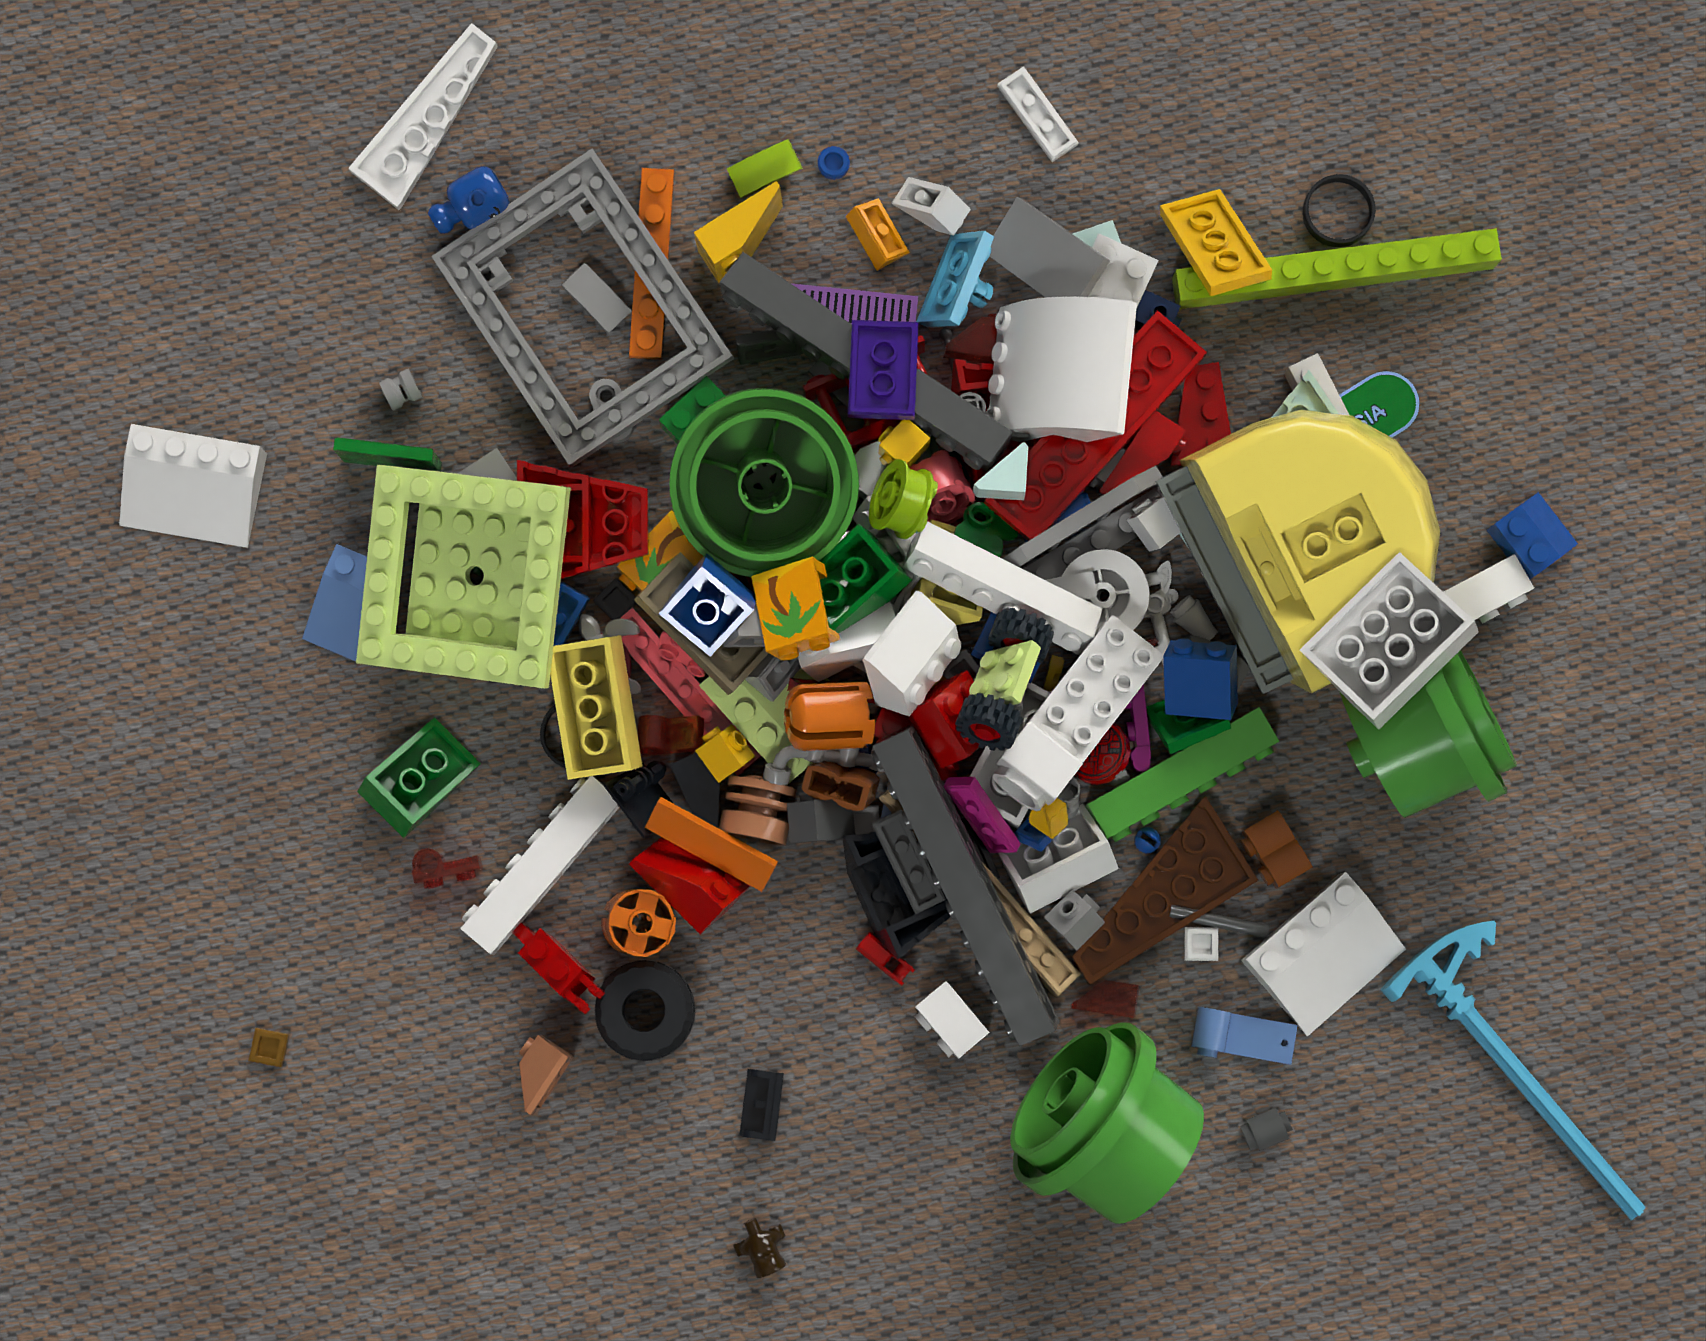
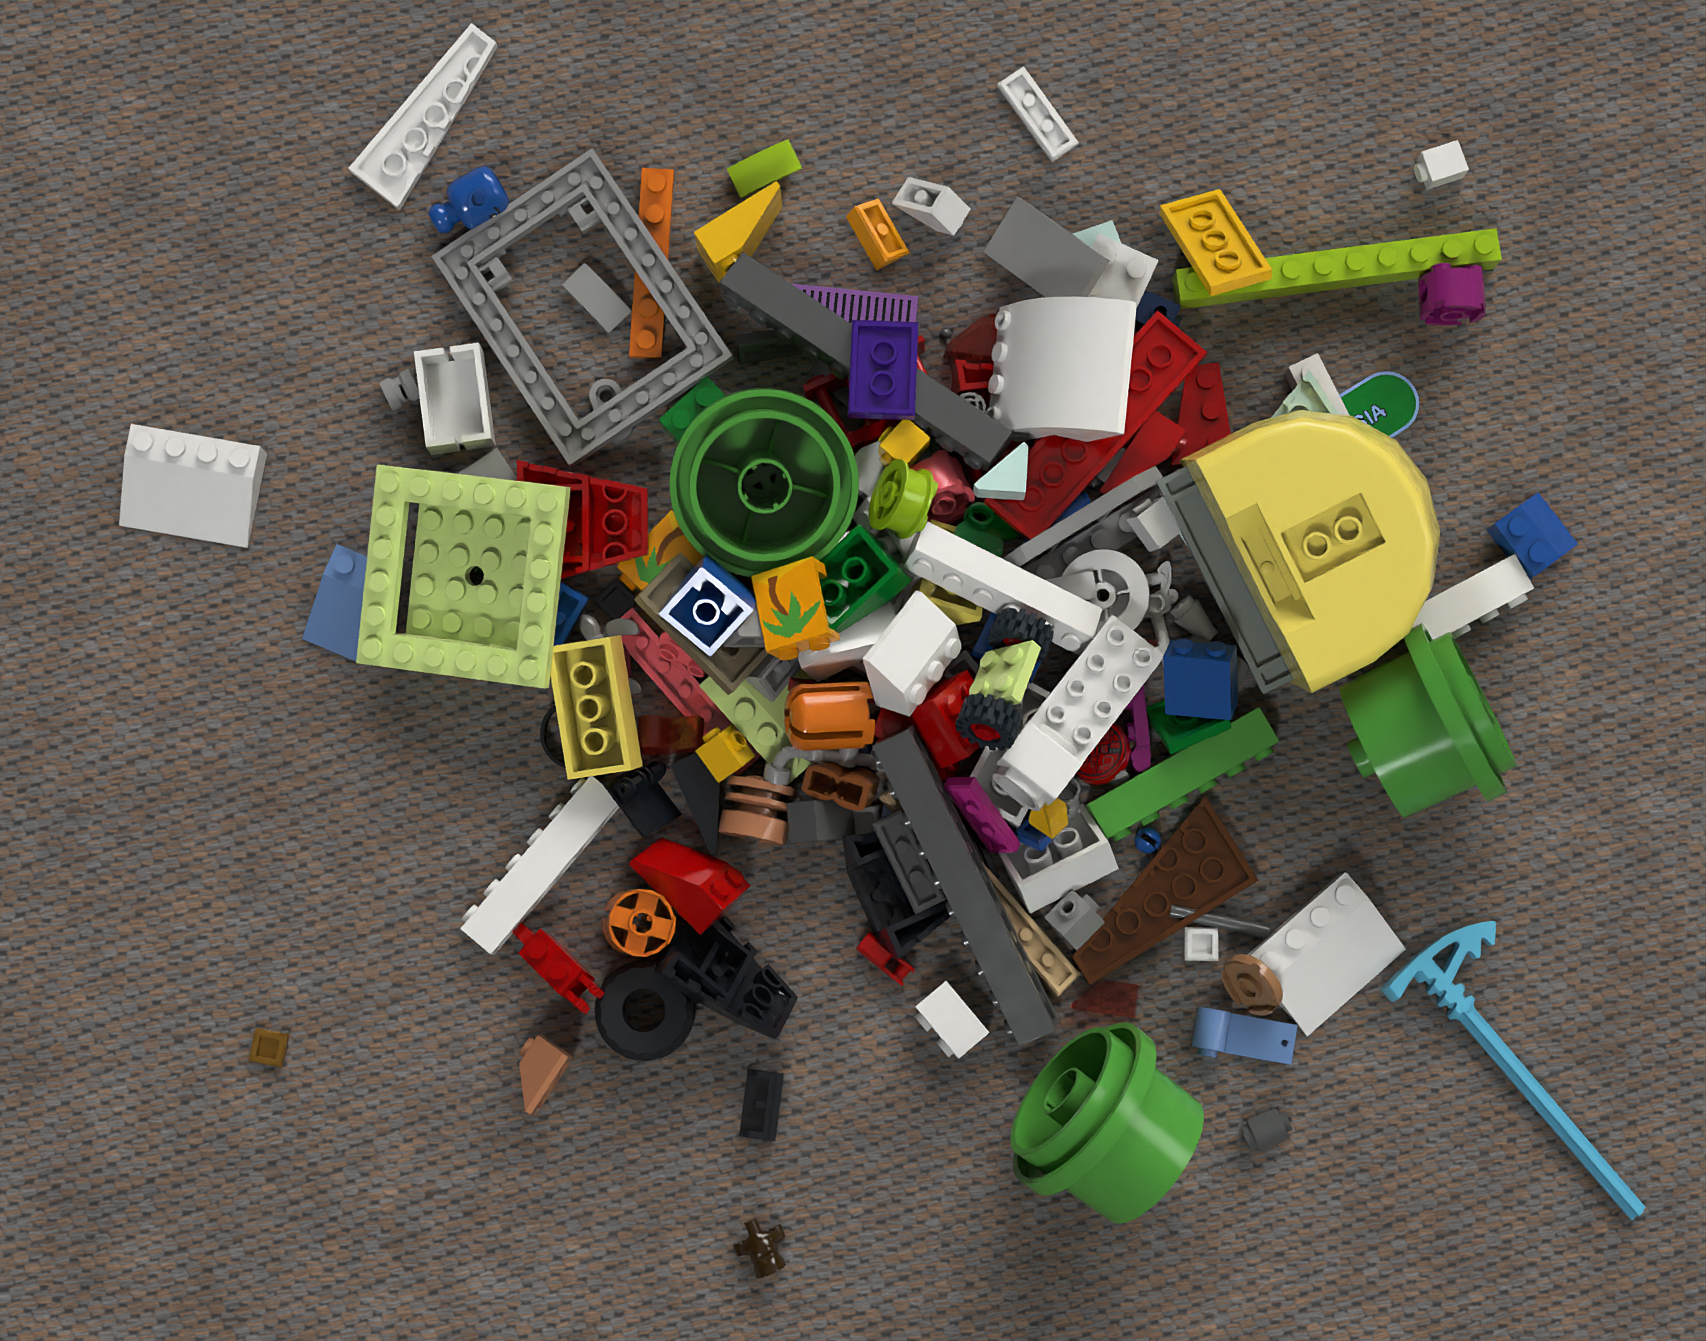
green tile [333,437,442,472] -> none
green slope [357,717,481,839] -> none
clear red plate [411,848,483,889] -> none
orange tile [645,797,779,892] -> none
blue tile [818,146,850,180] -> none
medium azure plate [916,231,994,327] -> none
yellow tile [1043,655,1064,692] -> none
dark orange brick [1240,810,1313,889] -> none
white slope [1300,552,1479,730] -> none
black tyre [1302,174,1376,247] -> none
none -> white piece [414,343,496,455]
none -> black wedge [653,916,798,1039]
none -> medium nougat tile [1222,954,1283,1016]
none -> white brick [1414,140,1469,190]
none -> magenta brick [1418,263,1486,325]

